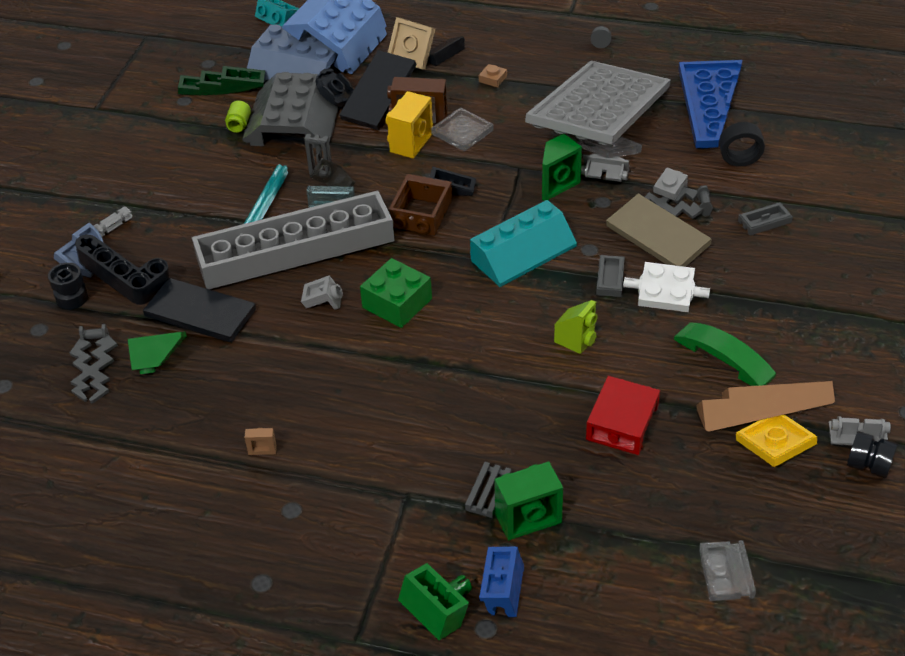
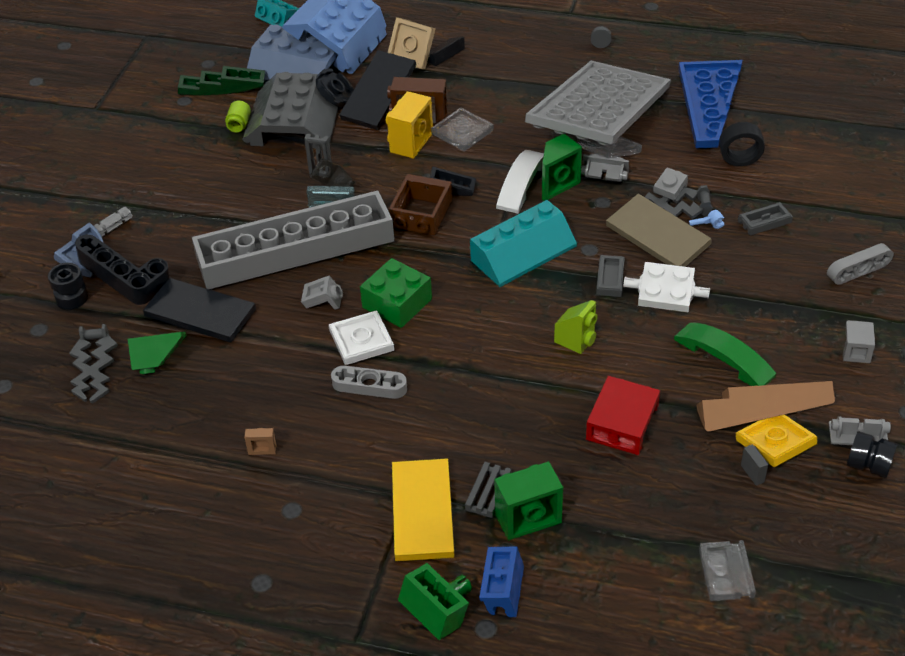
teal axle [244,164,288,224] -> none
medium nougat plate [479,64,507,88] -> none
none -> white plate [329,310,394,365]
none -> light grey beam [331,366,407,399]
none -> yellow tile [392,459,454,561]
none -> white slope [496,150,544,214]
none -> light blue hand [689,210,724,229]
none -> dark grey tile [741,444,768,485]
none -> light grey beam [827,243,894,285]
none -> light grey panel [843,320,875,363]

